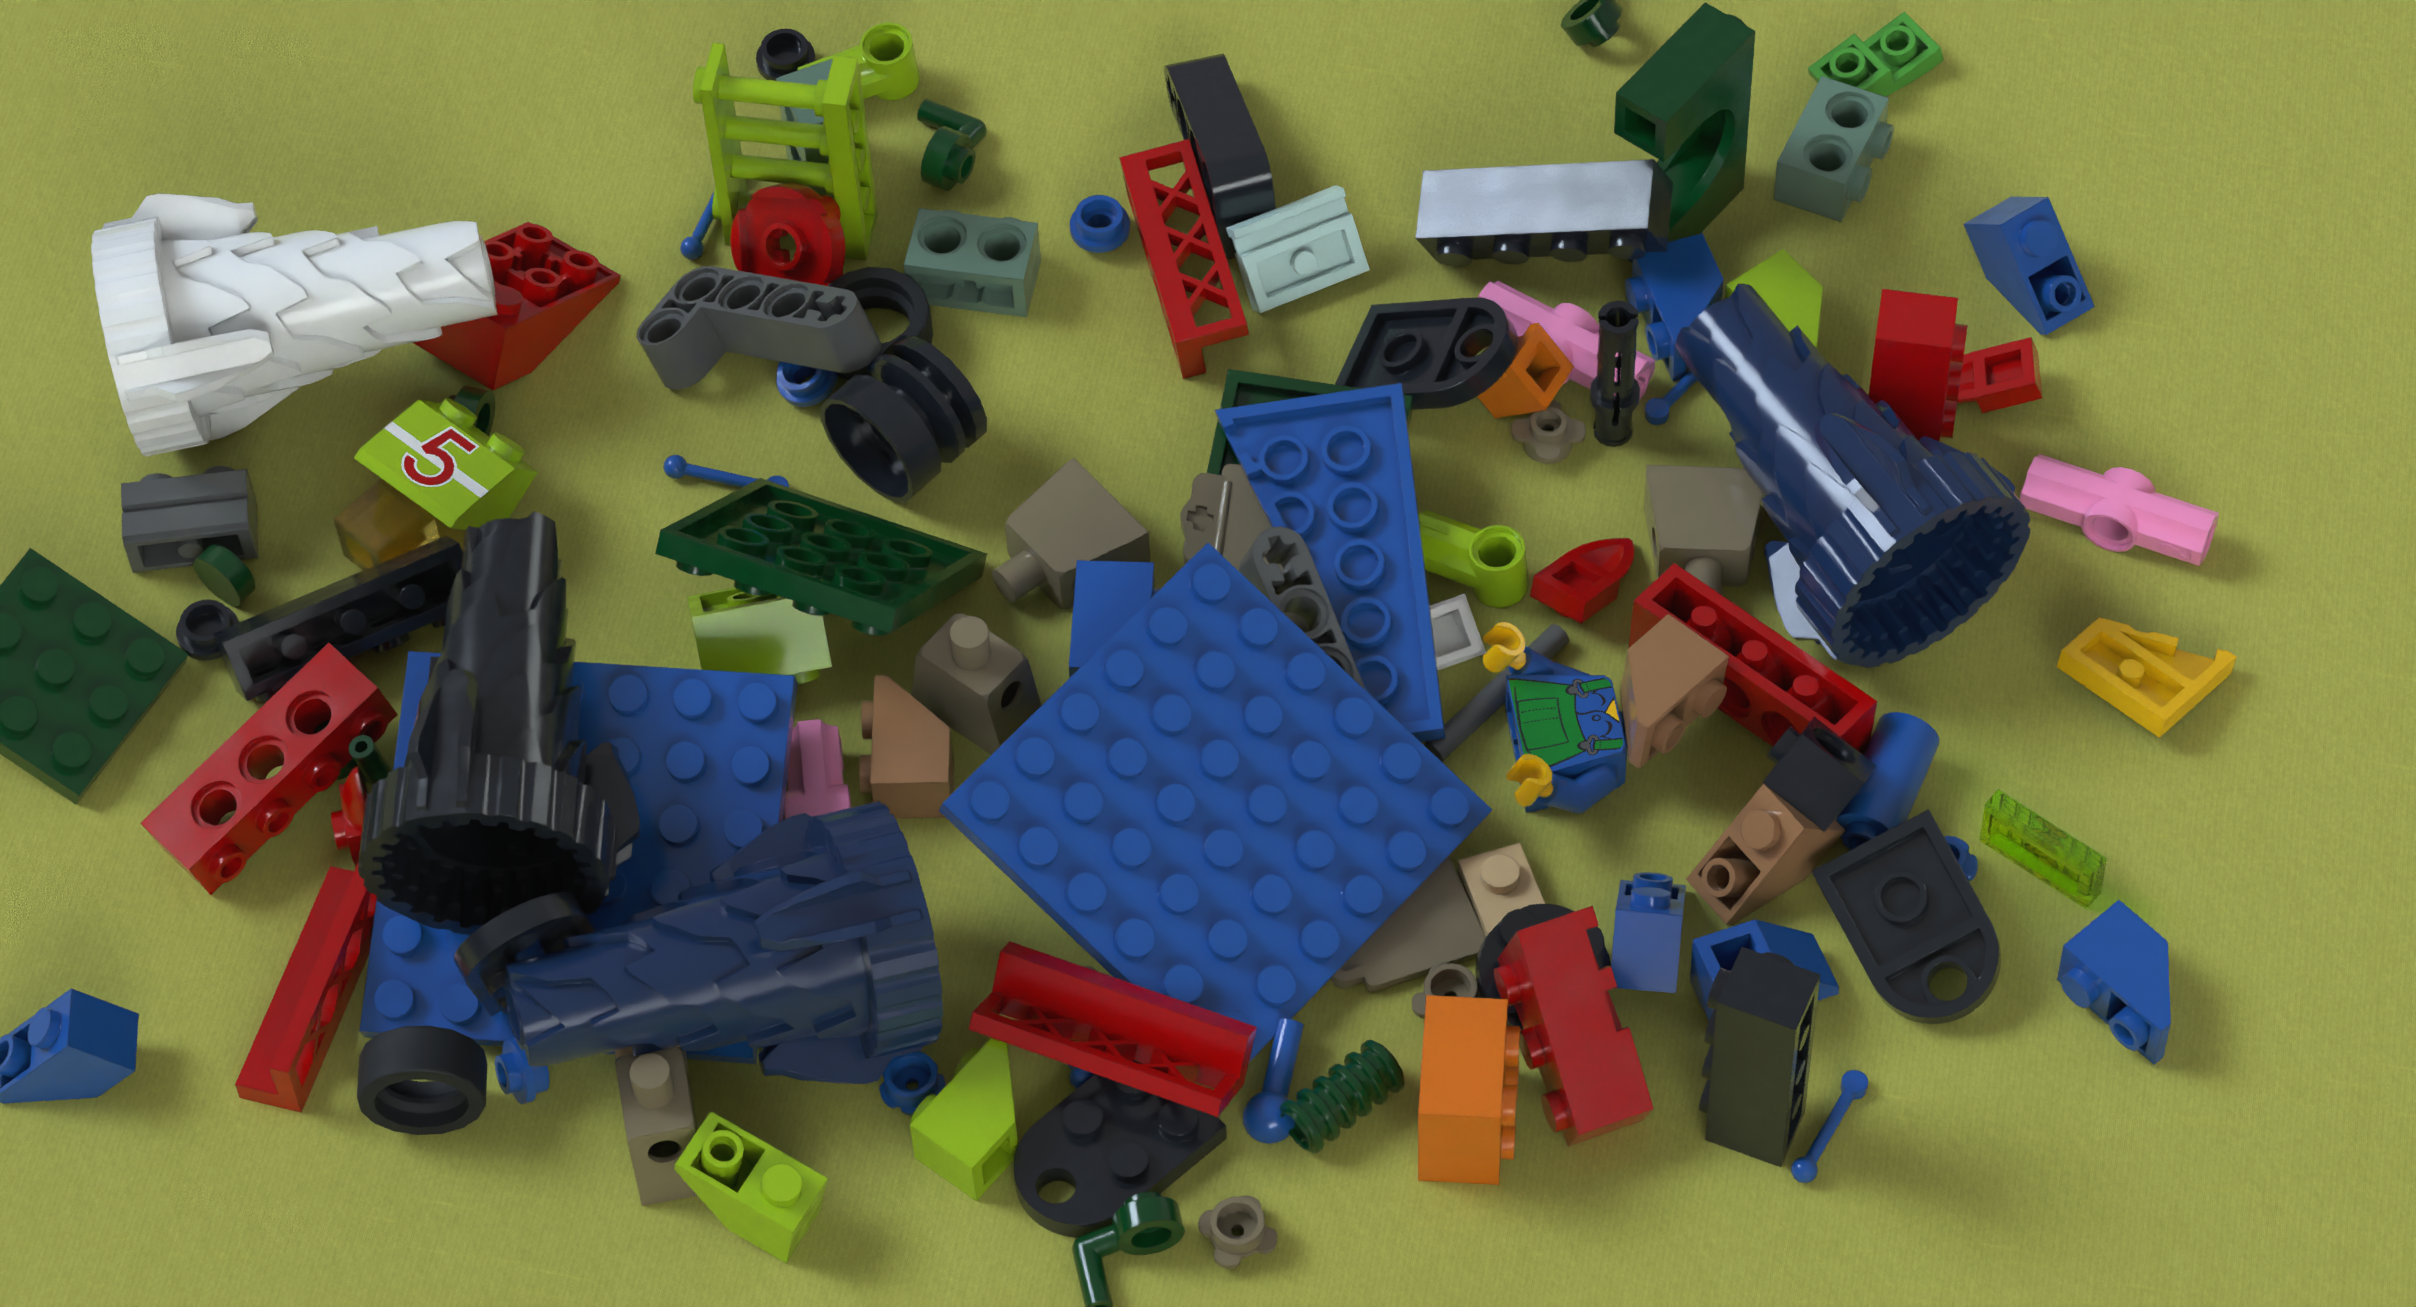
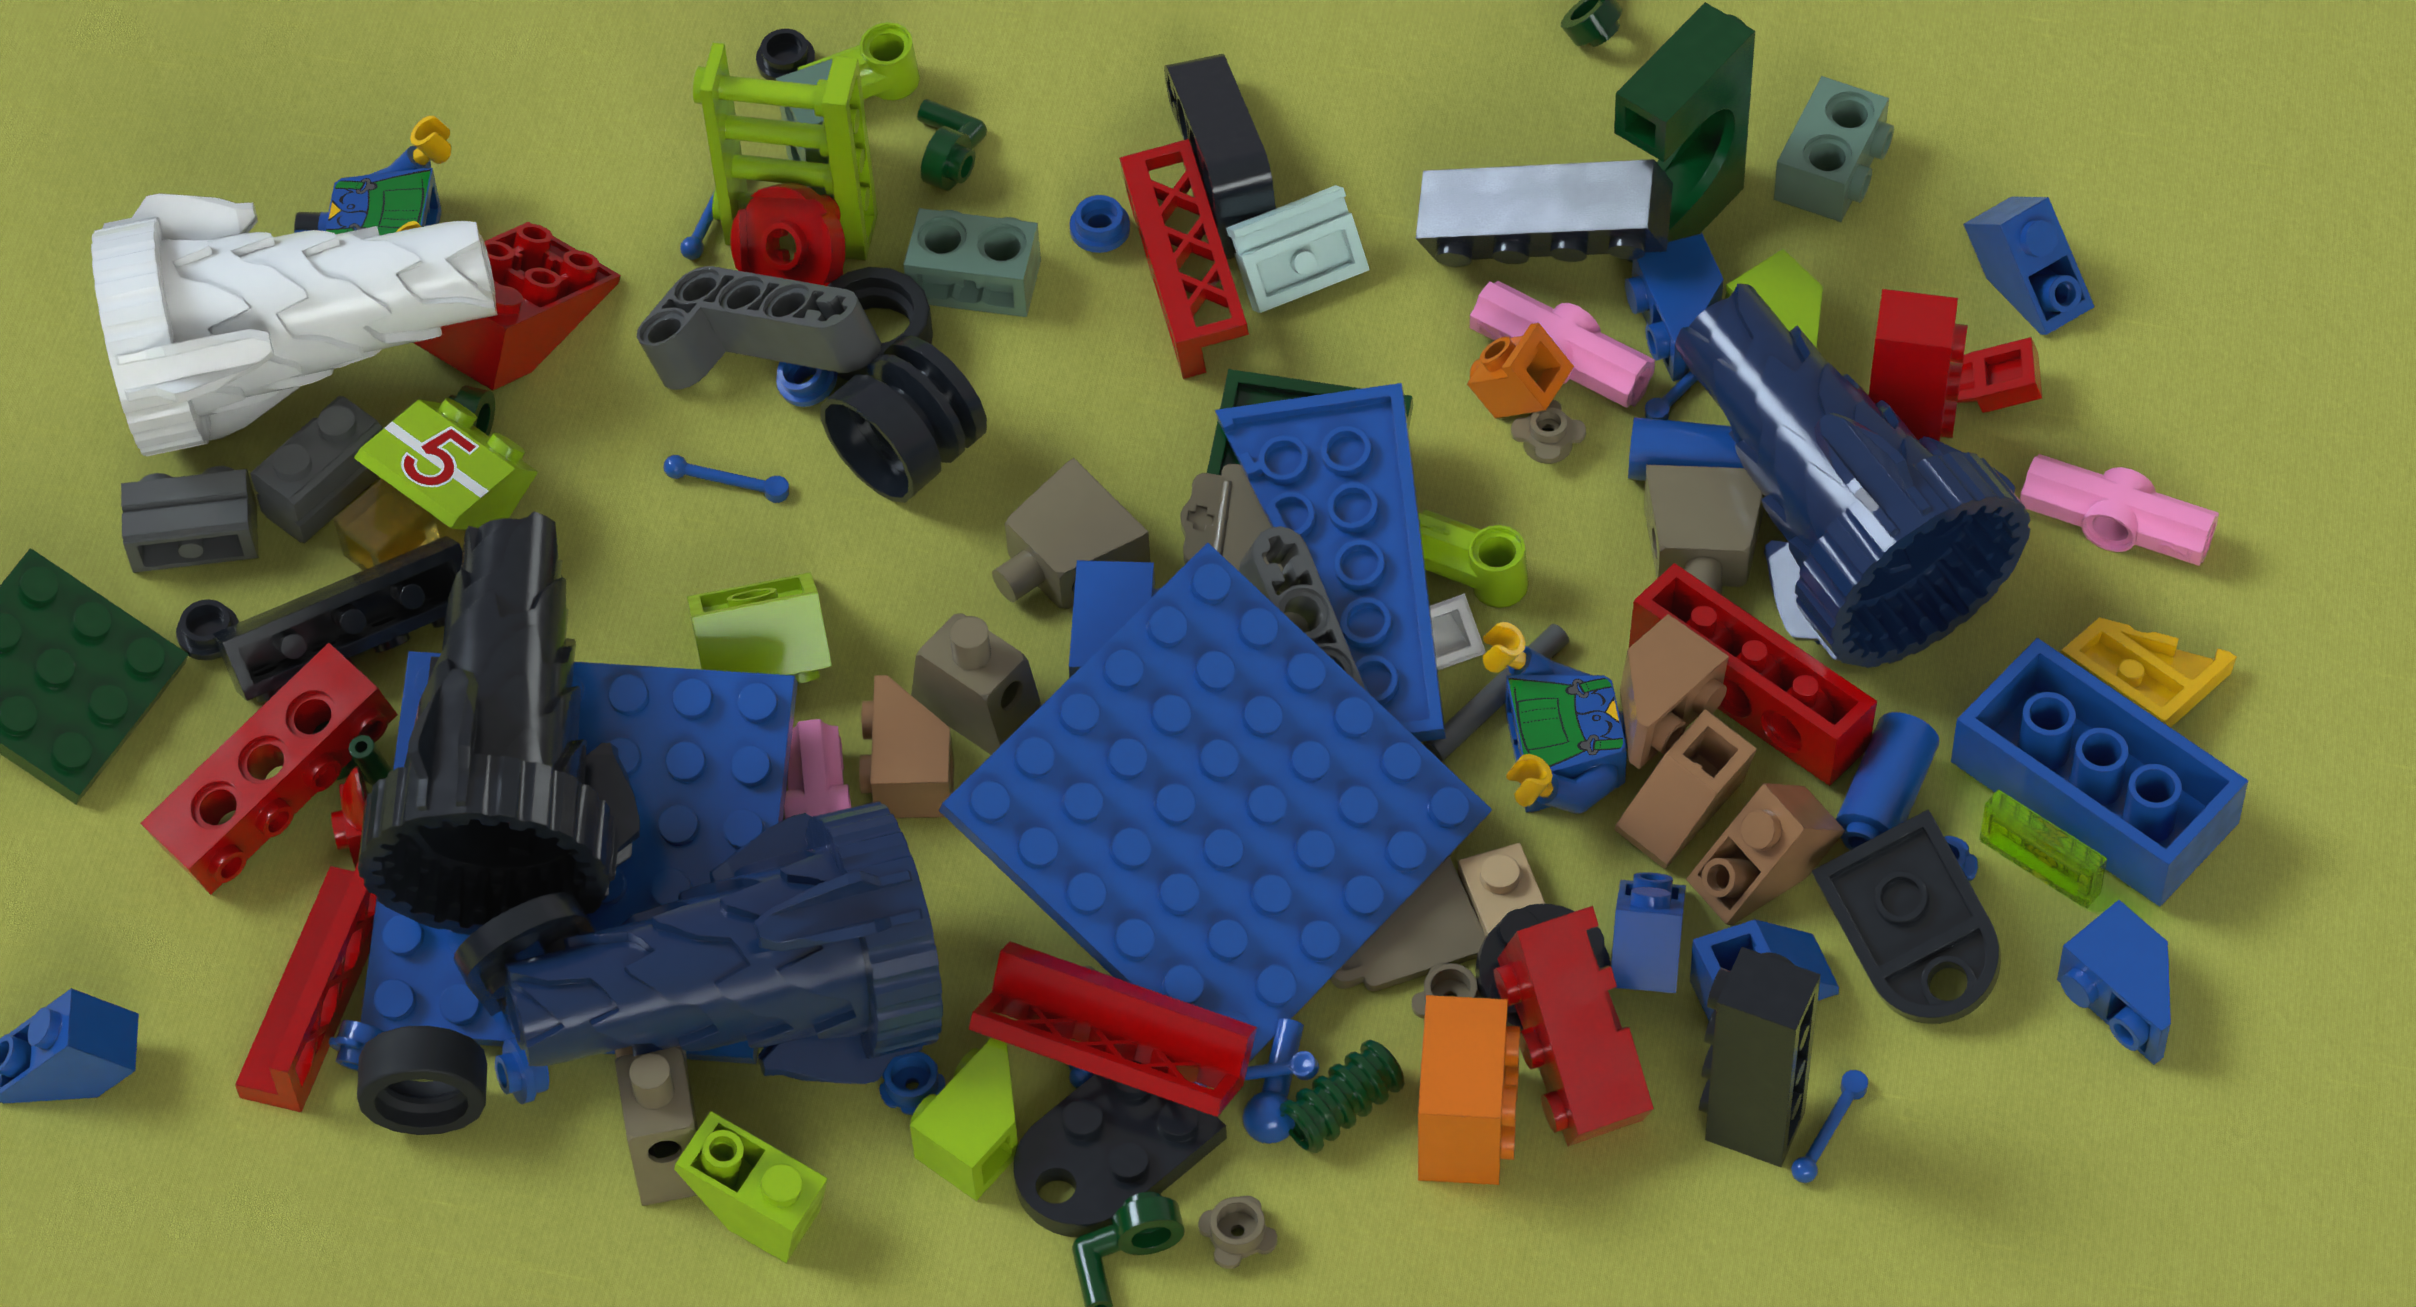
dark green tile [193,545,255,606] -> none
dark green plate [655,478,987,636] -> none
black plate [1335,298,1518,410] -> none
red plate [1530,538,1635,624] -> none
black pin [1590,301,1640,447] -> none
black brick [1763,716,1876,832] -> none
bright green slope [1808,11,1944,97] -> none
none -> dark grey brick [250,395,383,543]
none -> torso [294,116,451,236]
none -> blue plate [329,1020,385,1071]
none -> blue hinge [1193,1051,1319,1087]
none -> medium nougat slope [1614,709,1757,869]
none -> blue brick [1628,417,1744,481]
none -> blue brick [1951,638,2249,907]

